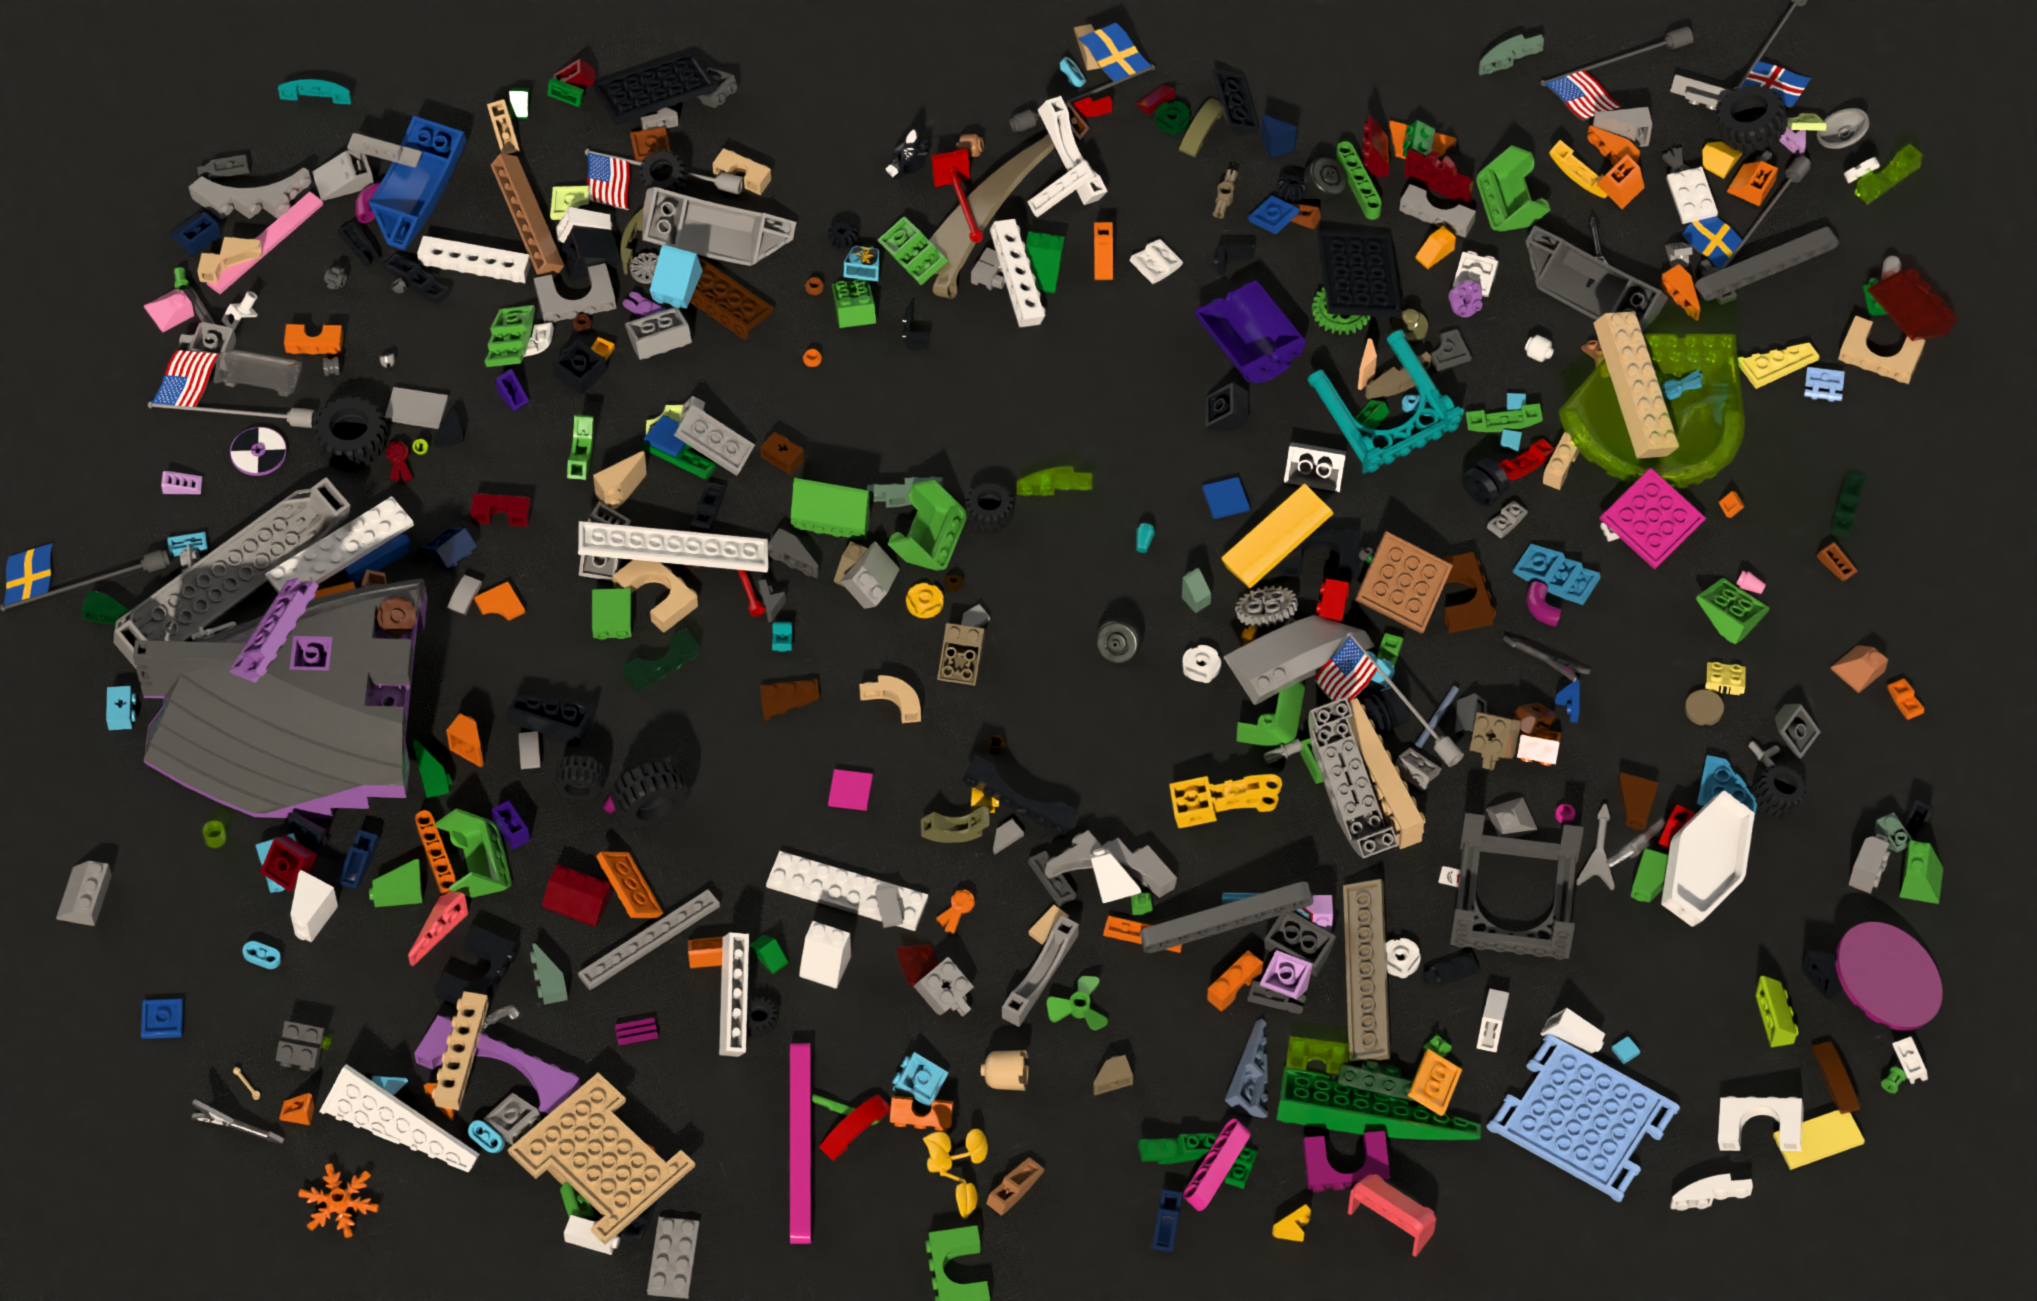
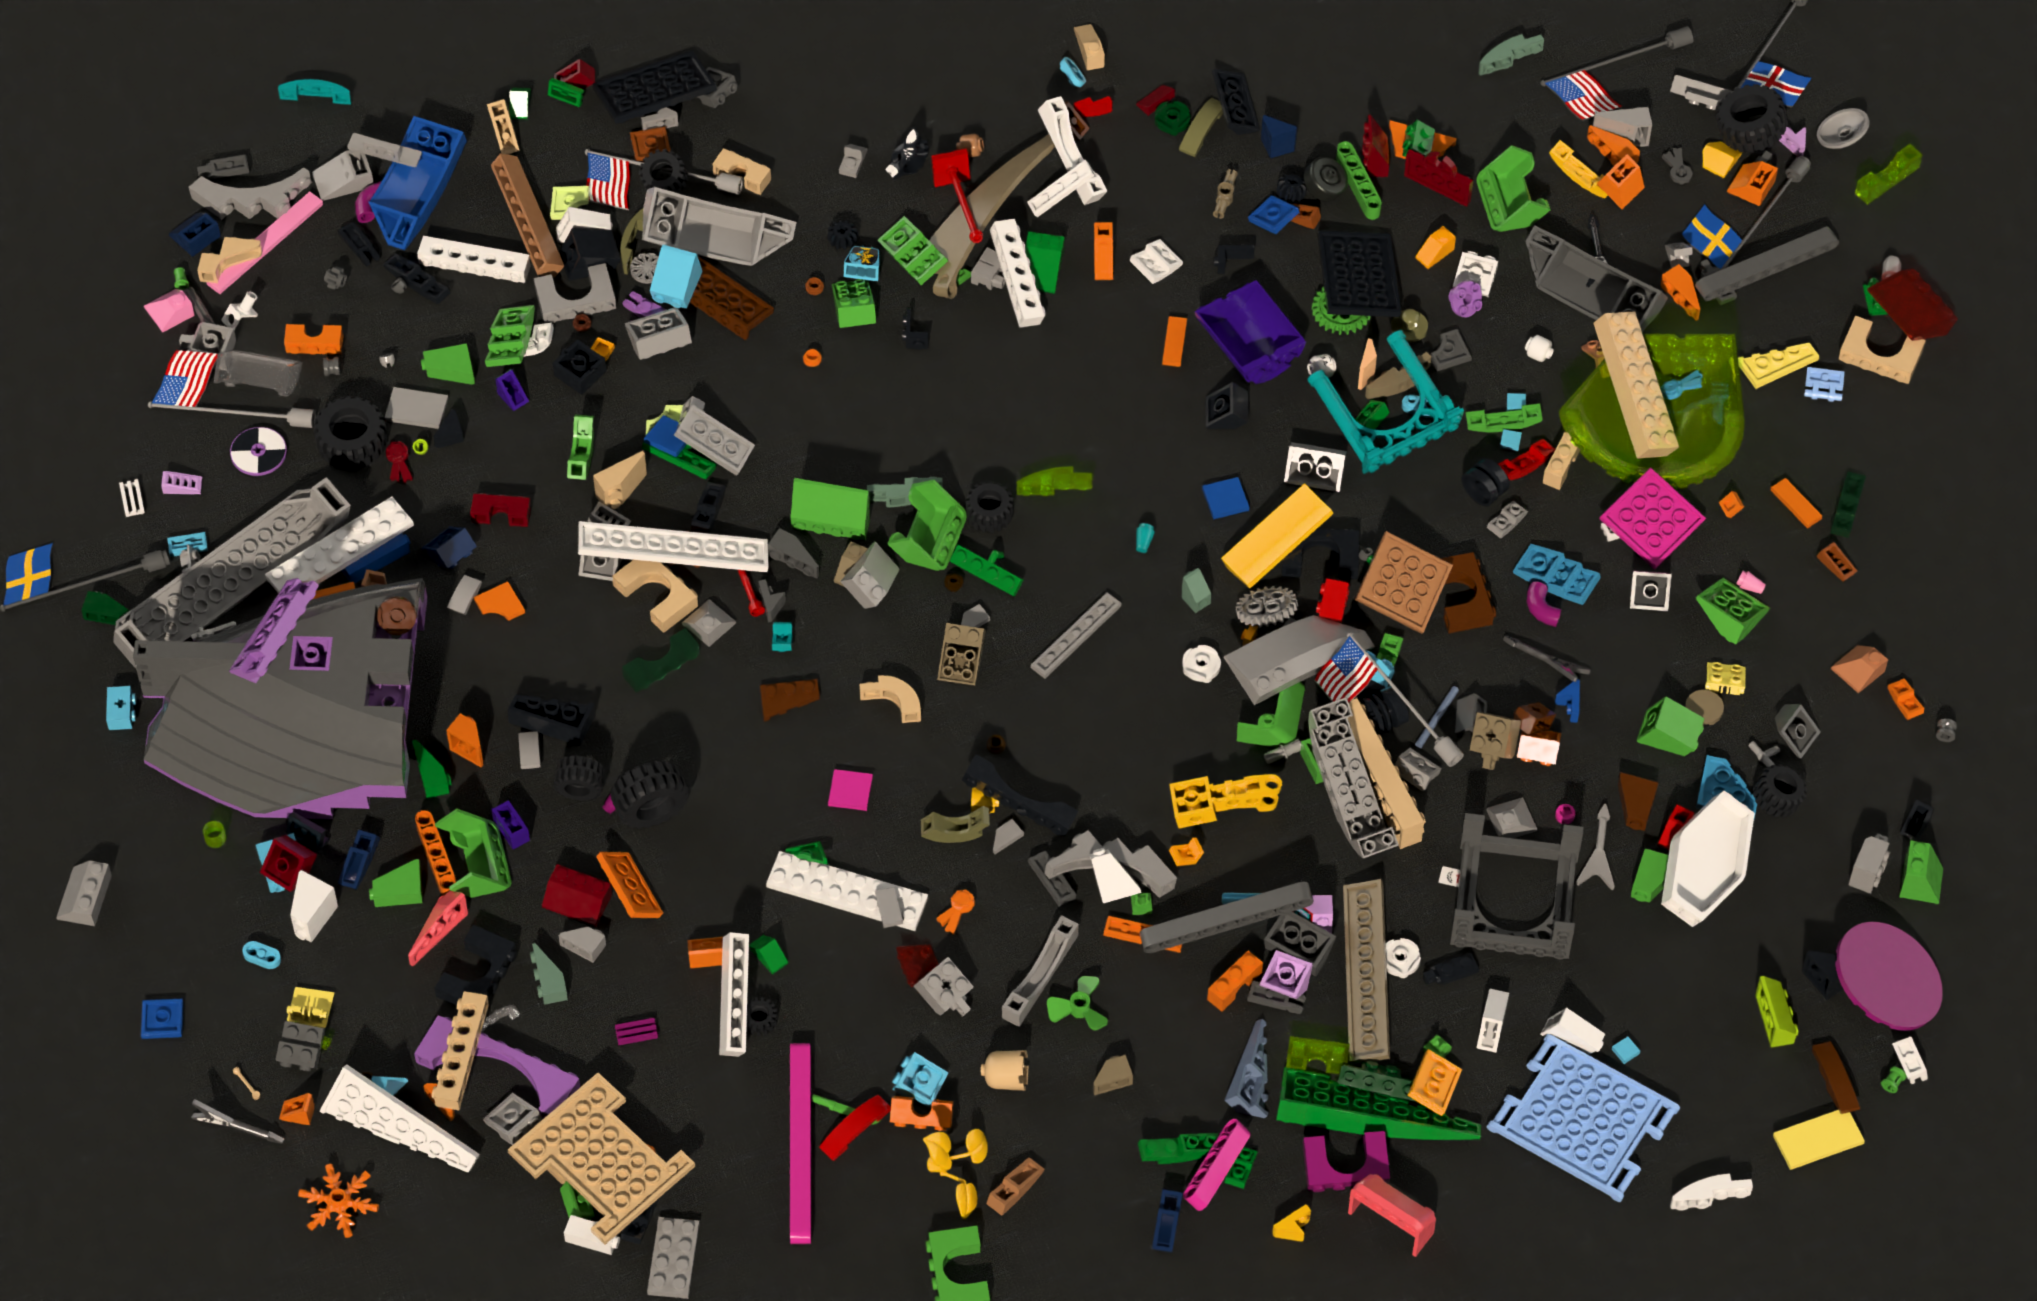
medium azure plate [468,1120,505,1153] -> none
light grey plate [578,889,720,990] -> none
bright green panel [592,588,632,639] -> none
reddish brown brick [760,432,804,475] -> none
white slope [799,921,851,989] -> none
yellow tile [906,583,944,618] -> none
flag [1009,23,1155,132] -> none
tan tile [1029,905,1069,946] -> none
pearl dark grey wheel [1095,617,1143,665] -> none
light grey arch [1400,184,1476,237] -> none
clear wing [1606,818,1666,868] -> none
white plate [1666,167,1718,224] -> none
white arch [1718,1096,1804,1151] -> none
yellowish green tile [1787,113,1827,131] -> none
white plate [1844,157,1881,184] -> none
sand green slope [1874,812,1913,852] -> none
none -> white tile [119,479,145,517]
none -> light yellow hinge [287,987,335,1028]
none -> bright green slope [421,343,475,384]
none -> light grey slope [559,927,606,963]
none -> light grey slope [682,600,736,647]
none -> green tile [785,841,827,864]
none -> light grey slope [839,144,867,178]
none -> green plate [949,545,1023,596]
none -> bright green tile [956,269,971,286]
none -> light grey tile [1031,592,1121,679]
none -> orange tile [1162,316,1187,367]
none -> light orange bracket [1169,837,1204,866]
none -> white head [1307,354,1336,378]
none -> dark grey slope [1630,570,1671,611]
none -> bright green slope [1637,697,1705,756]
none -> orange tile [1771,478,1822,529]
none -> dark grey wheel [1936,719,1957,742]

